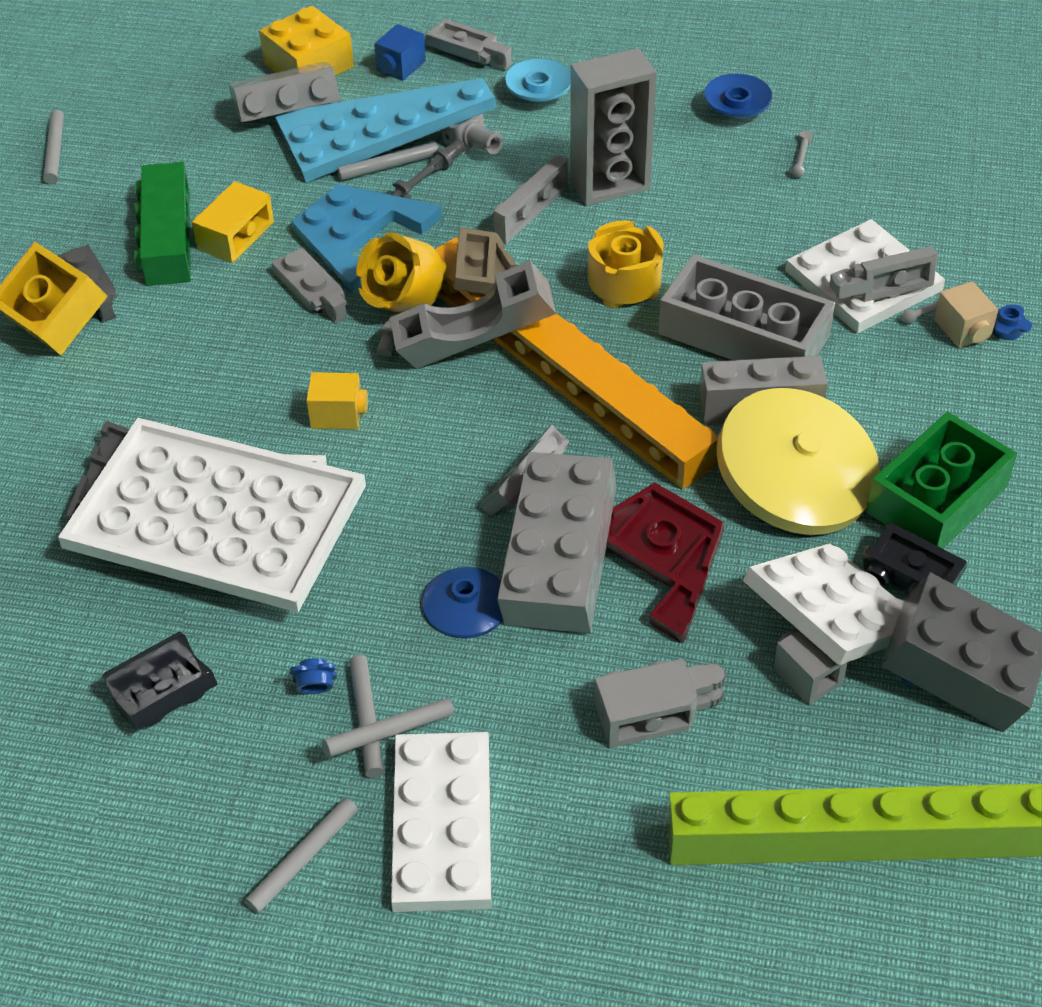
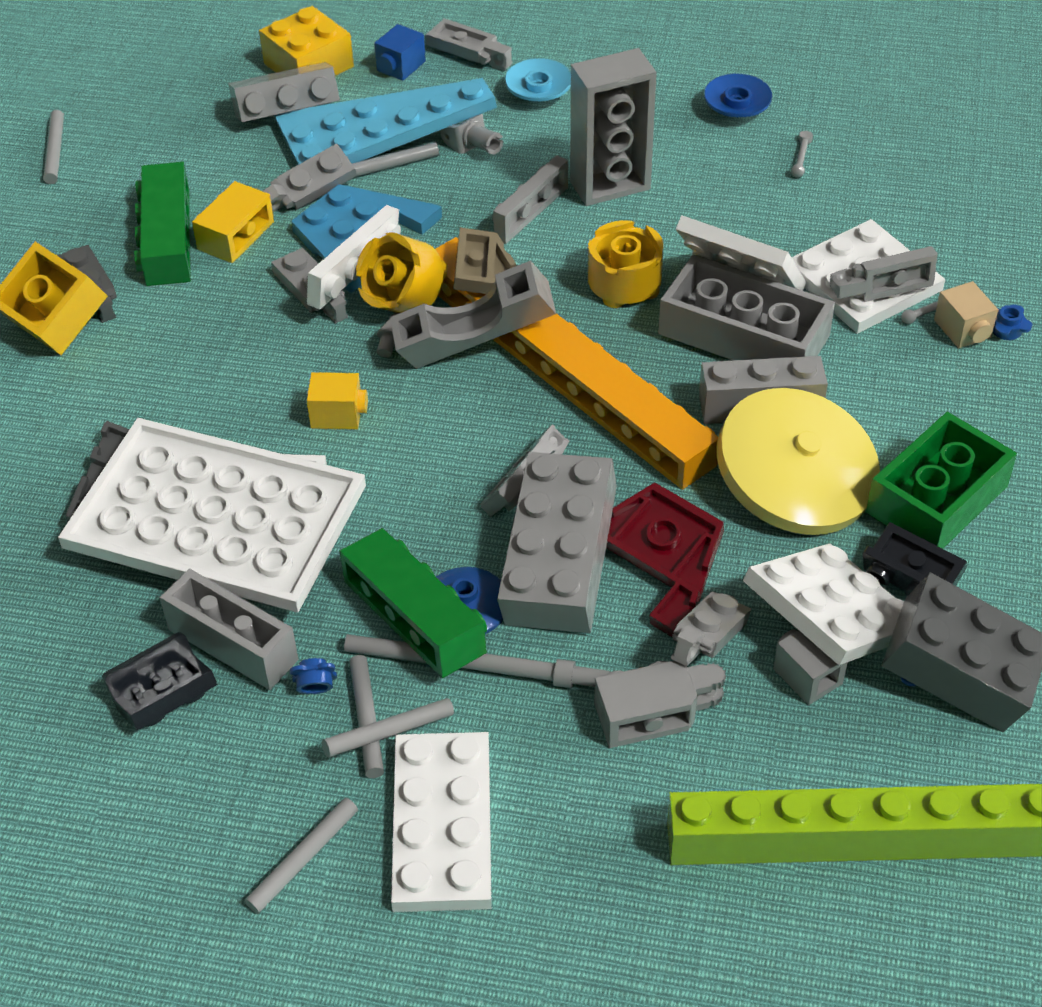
dark grey piece [391,139,466,199] -> none
none -> light grey brick [160,568,299,690]
none -> light grey hinge [263,143,356,212]
none -> white plate [307,205,401,310]
none -> green brick [339,528,487,678]
none -> light grey bar [344,634,610,688]
none -> light grey hinge [671,591,751,666]
none -> white plate [676,215,806,291]

